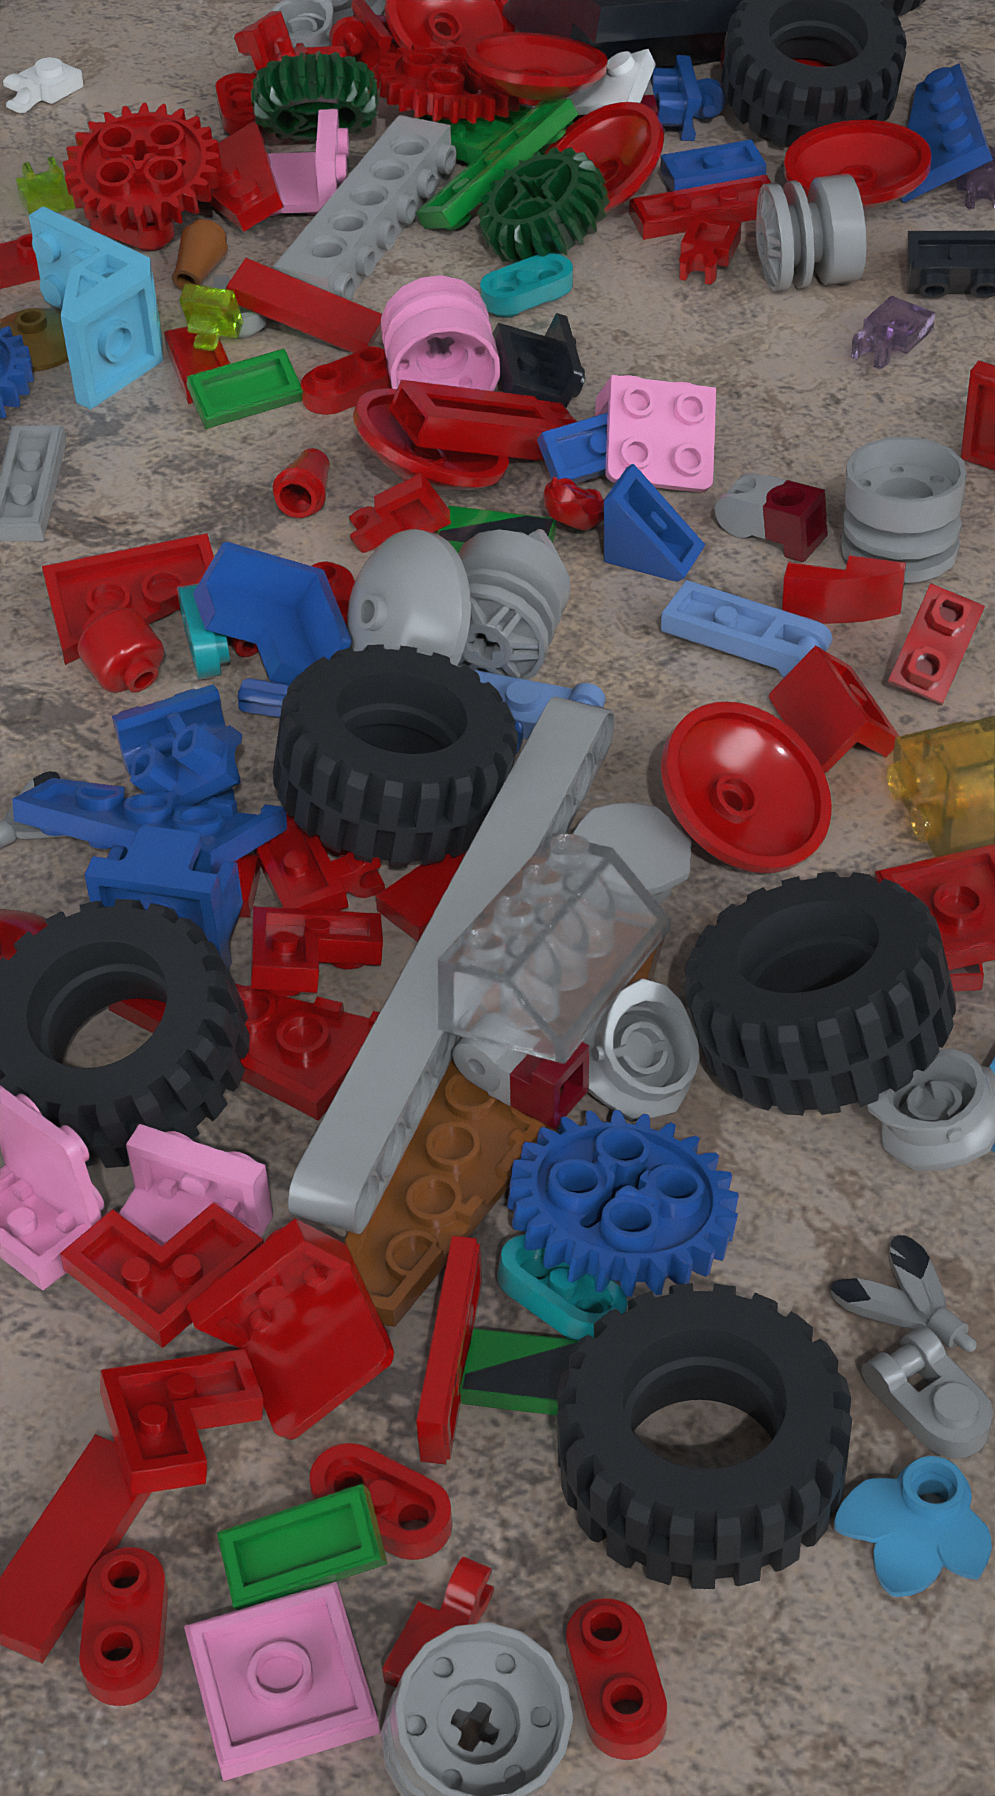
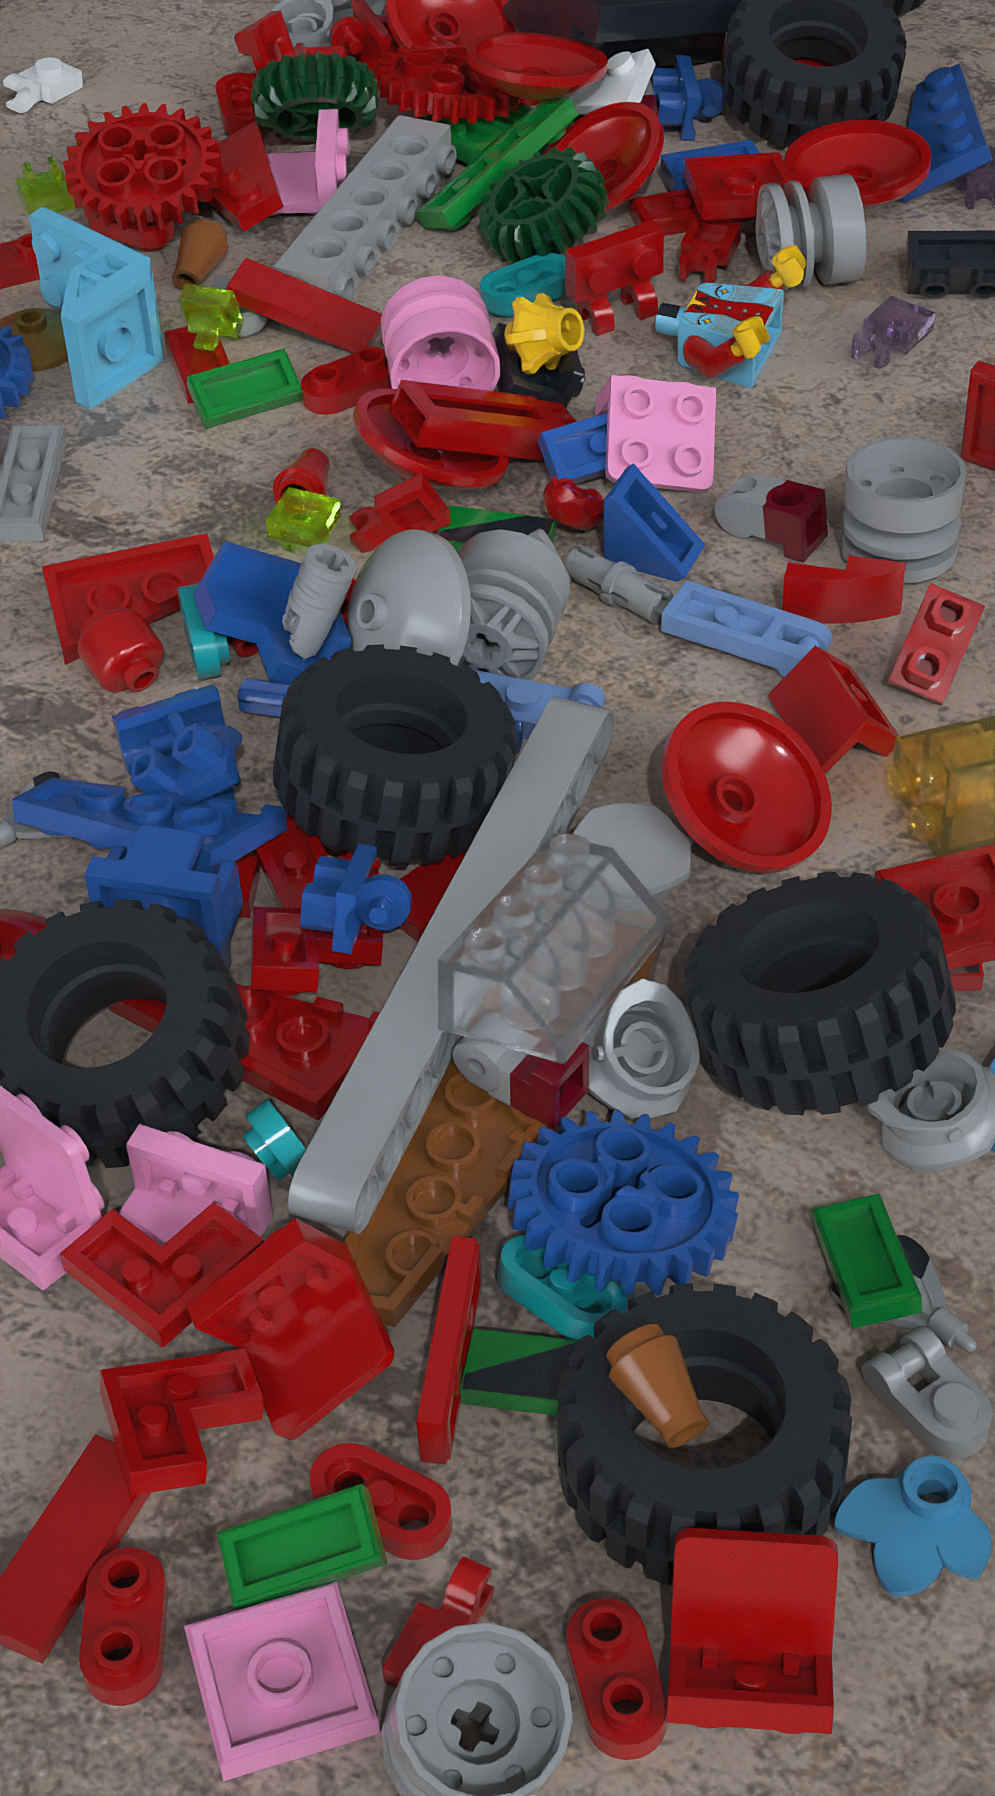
none -> teal plate [243,1099,306,1181]
none -> clear neon green tile [265,487,341,552]
none -> light grey hinge [282,544,357,660]
none -> blue hips [300,843,413,954]
none -> yellow rock [504,293,584,375]
none -> light grey pin [564,545,674,625]
none -> red plate [565,220,664,336]
none -> dark orange cone [606,1324,709,1448]
none -> torso [655,245,806,388]
none -> red bracket [667,1528,839,1734]
none -> red plate [684,152,793,224]
none -> green tile [811,1194,922,1329]

